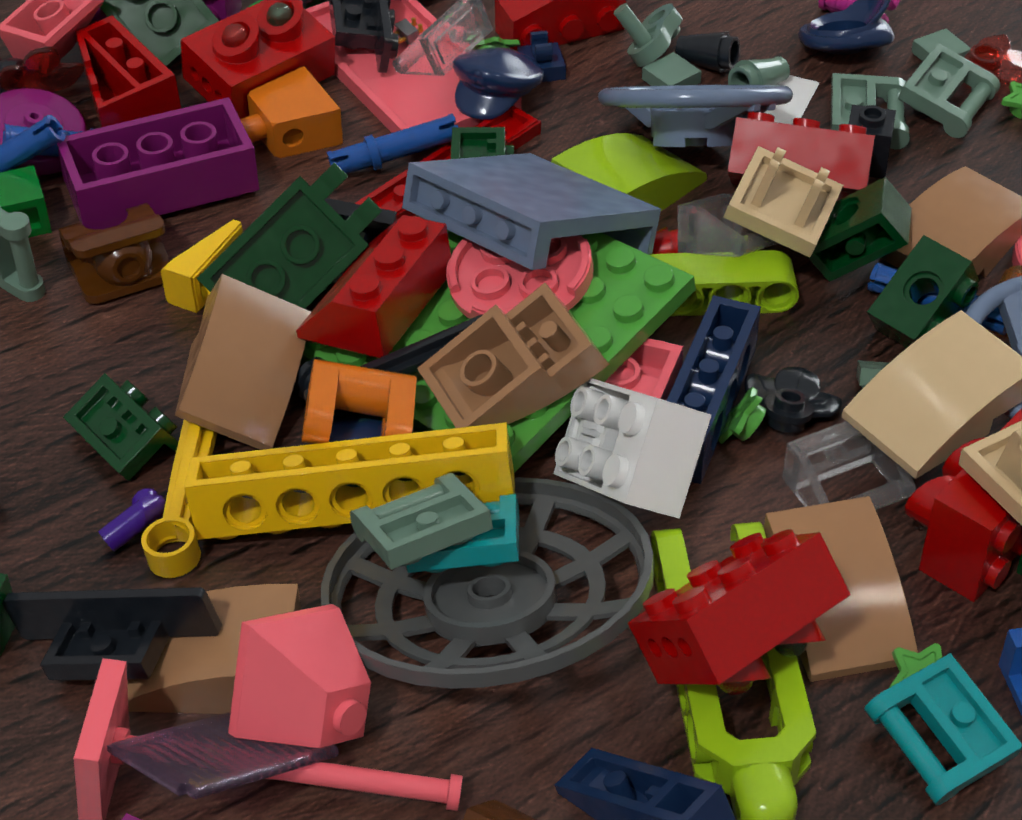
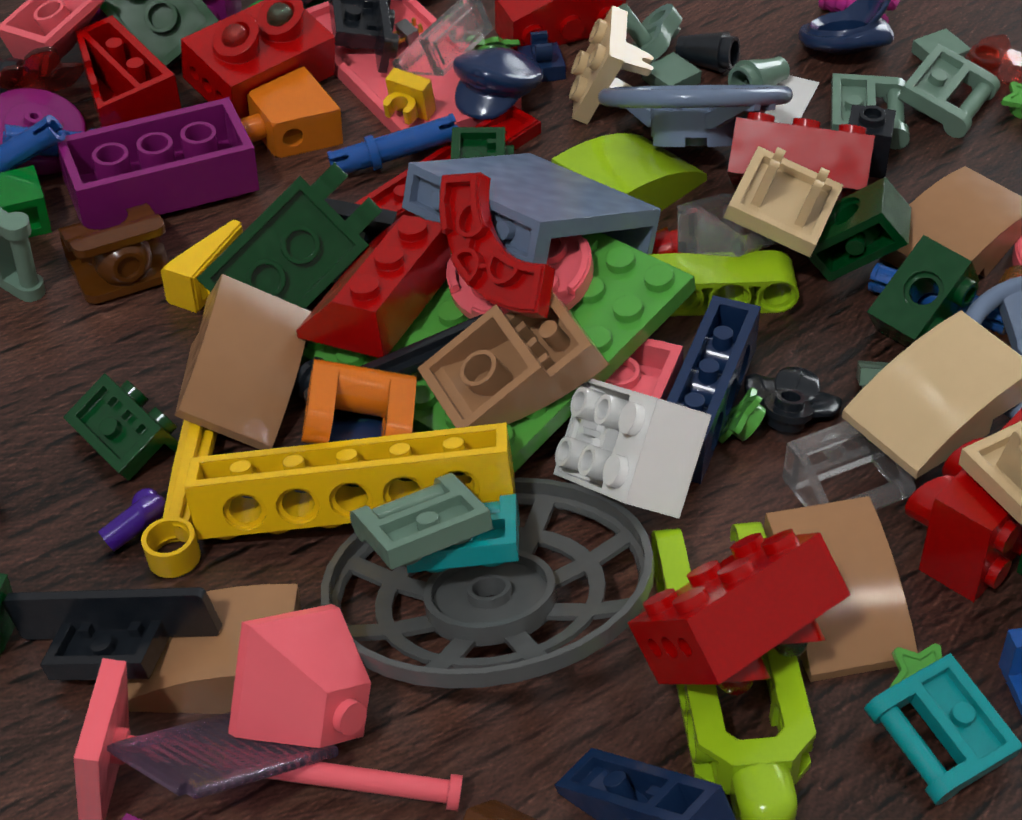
none -> yellow tile [383,68,436,125]
none -> red tile [439,172,556,319]
none -> tan plate [569,5,654,125]

